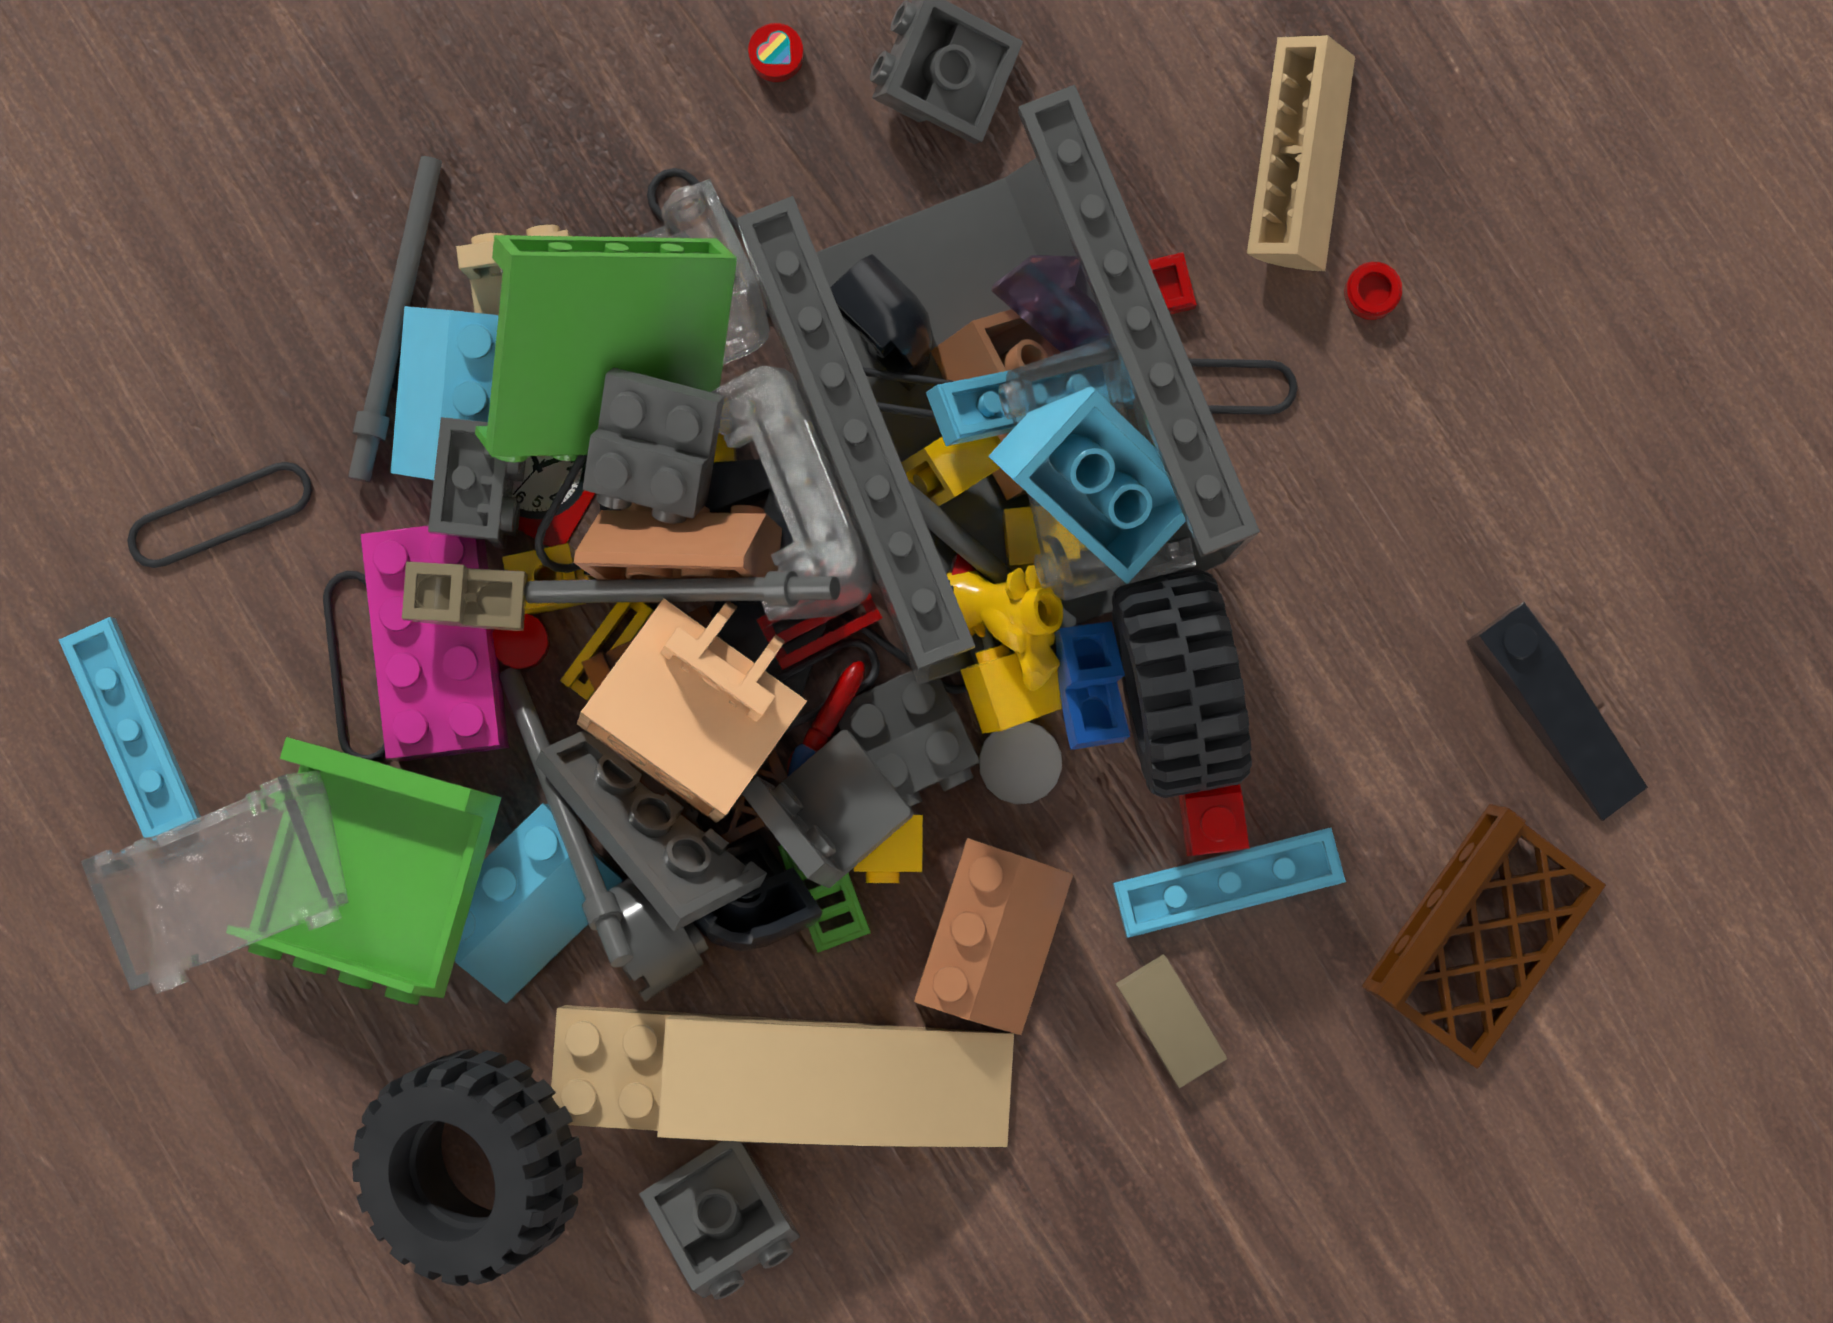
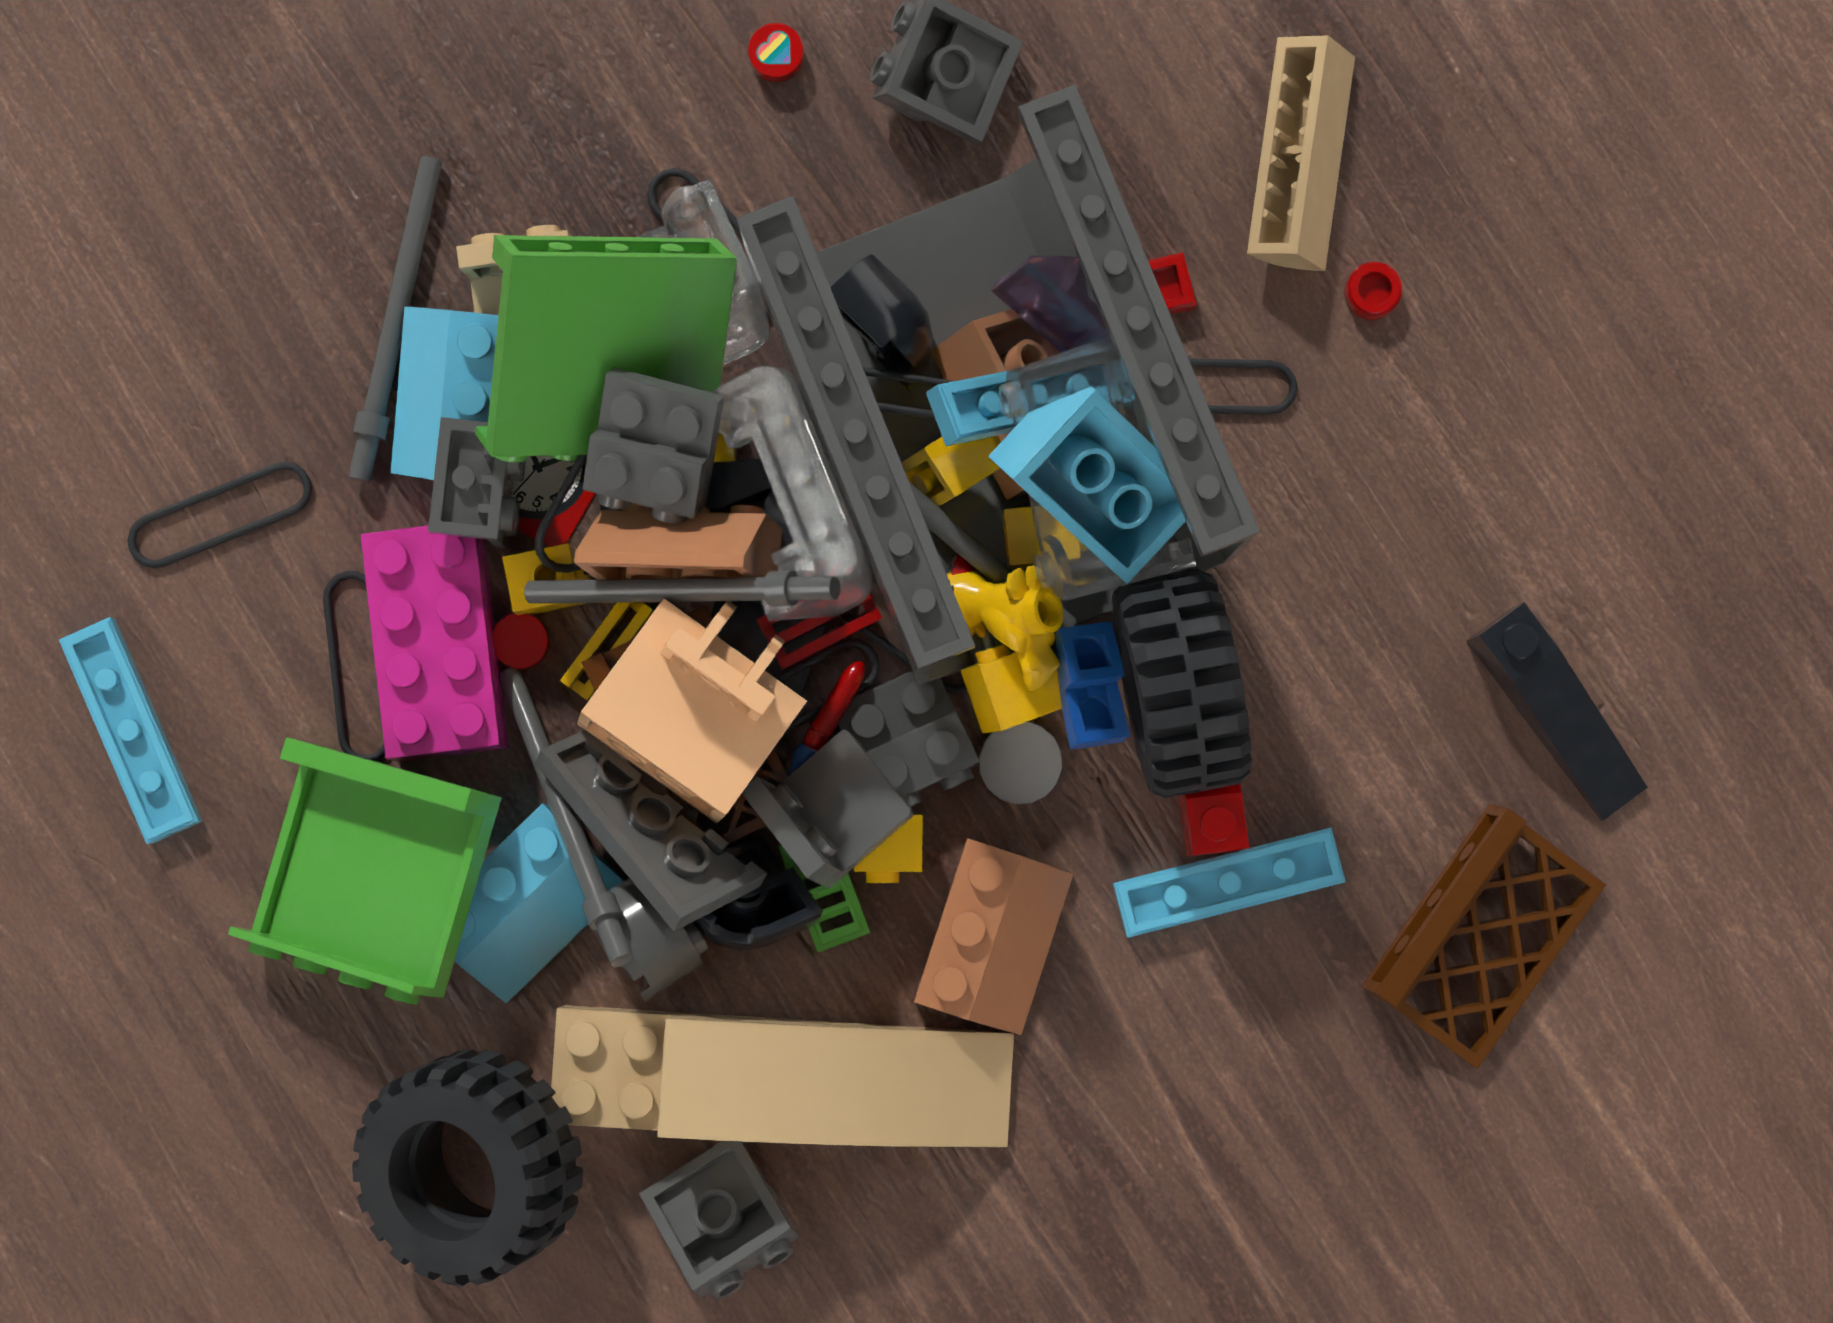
clear windscreen [81,771,349,994] -> none
dark tan slope [402,562,528,631] -> none
dark tan slope [1115,954,1227,1088] -> none

